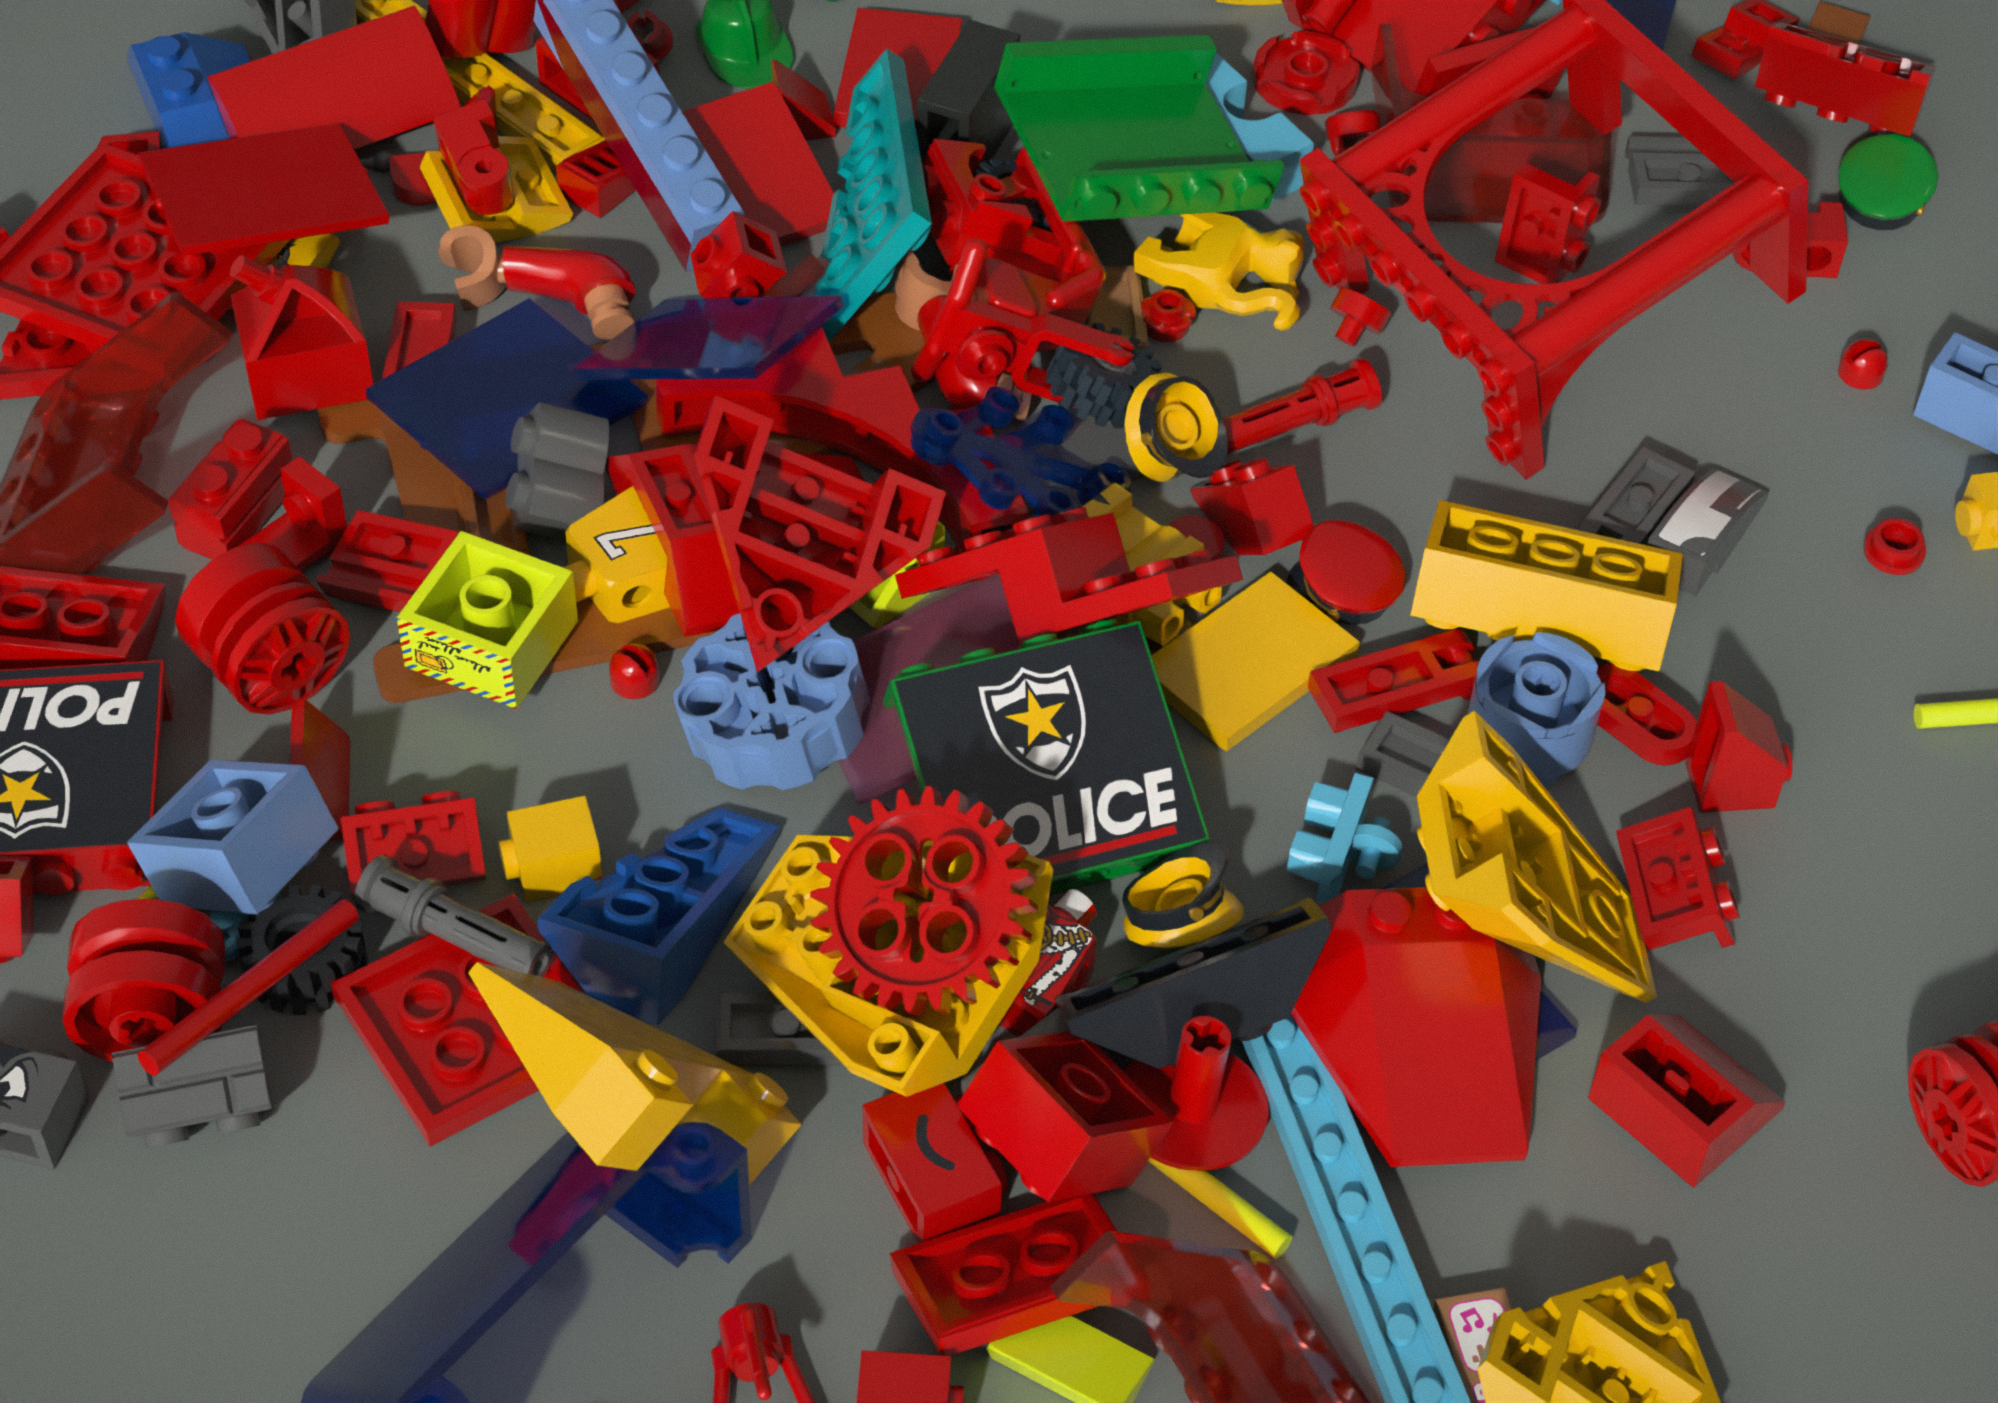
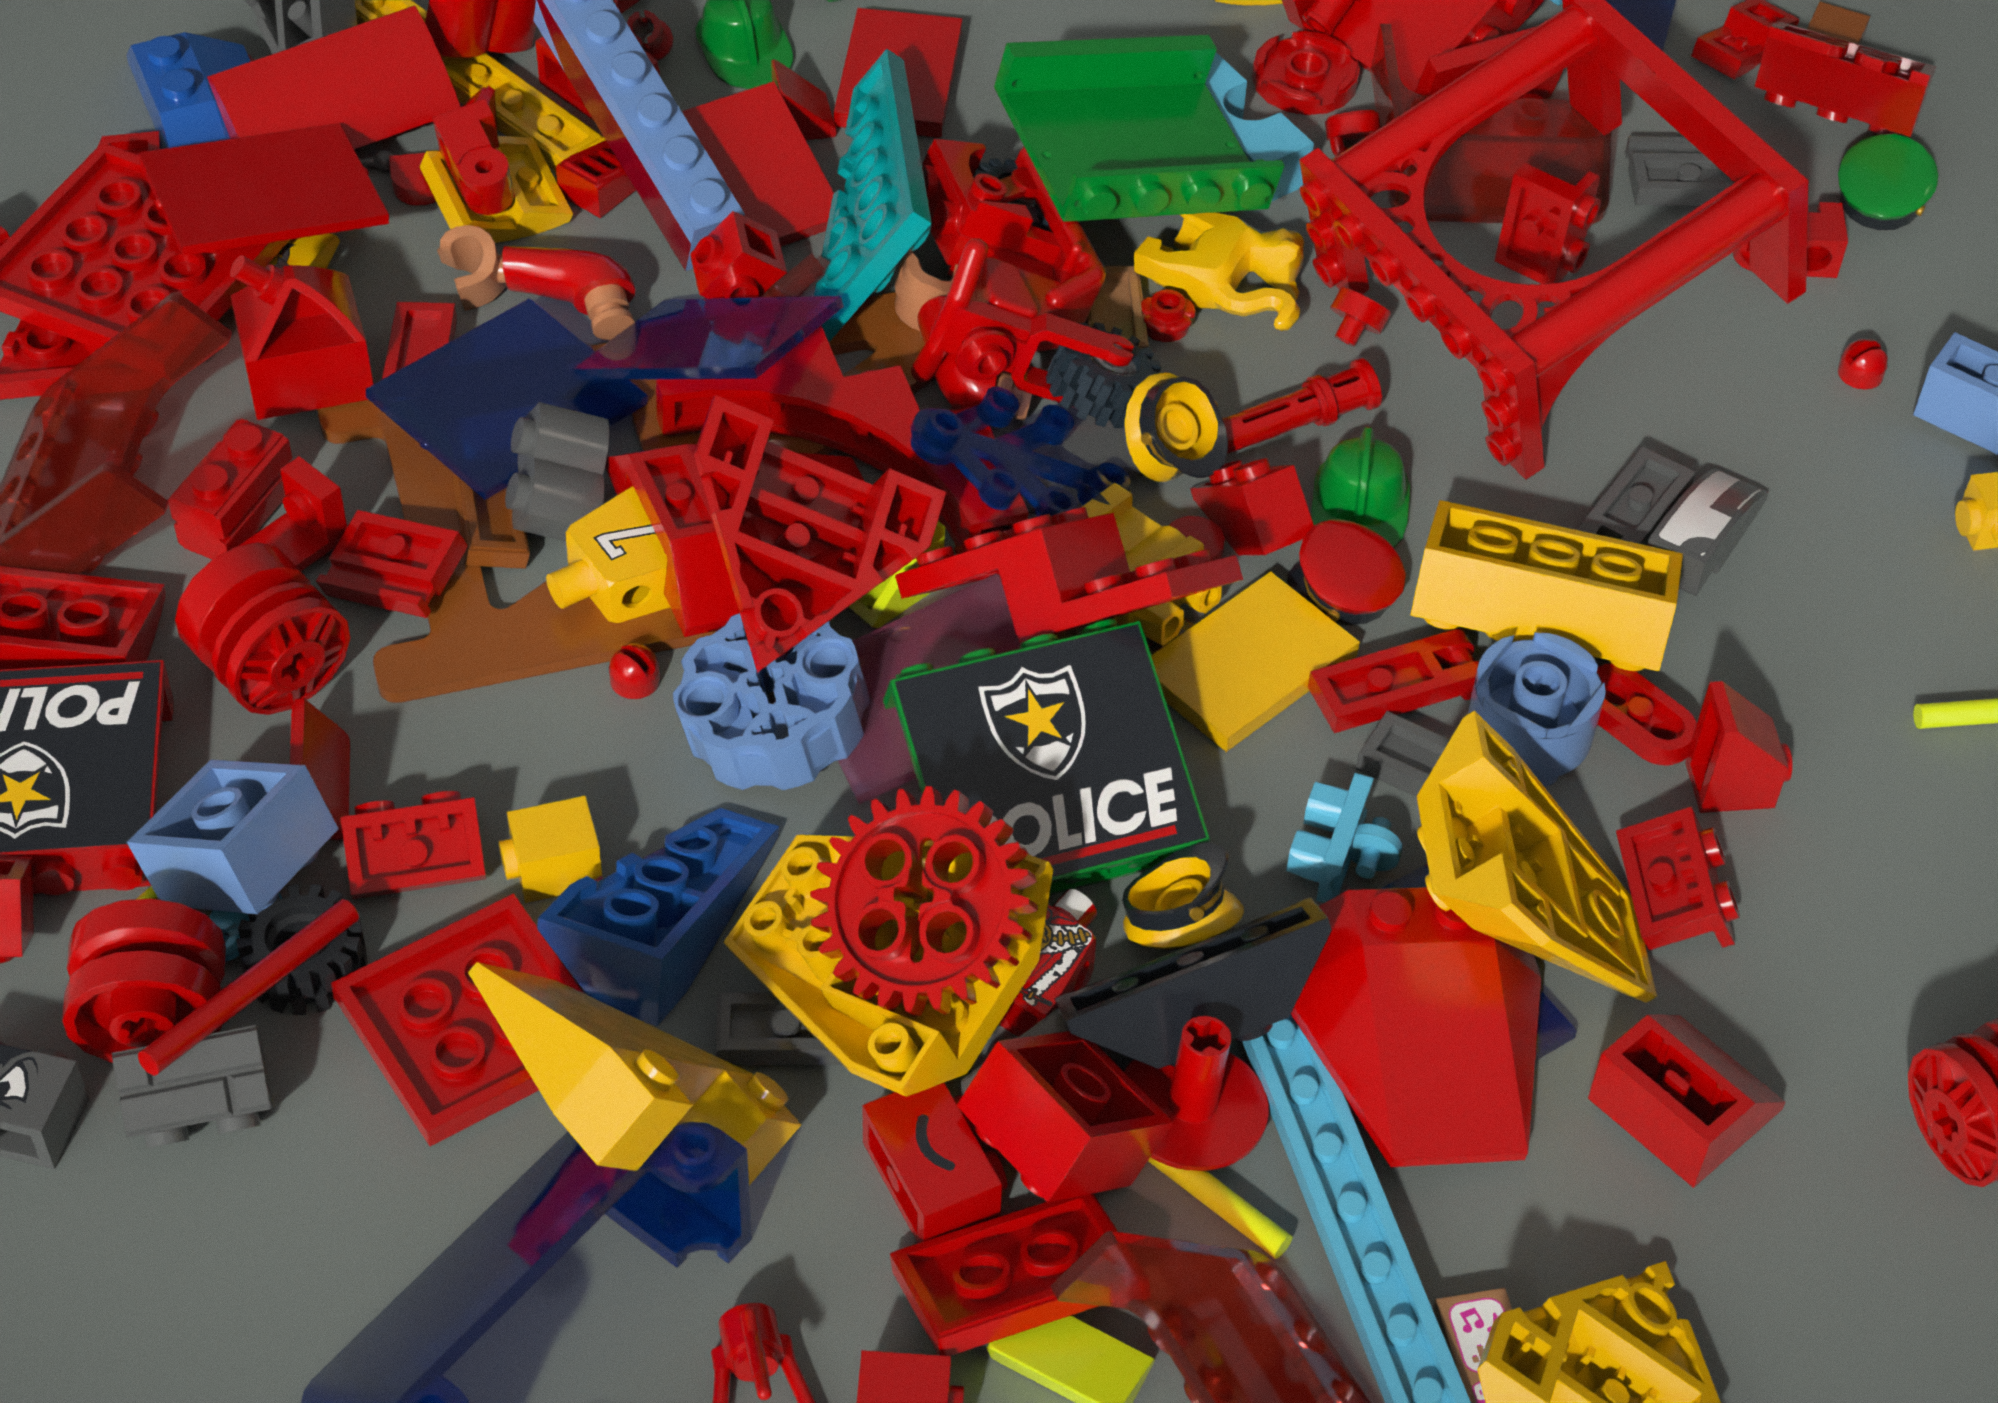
dark grey pin [354,854,554,977] -> none
neon yellow brick [396,531,578,709] -> none
pearl dark grey brick [917,20,1021,169] -> none
red plate [1863,518,1926,575] -> none
none -> green piece [1311,427,1410,548]

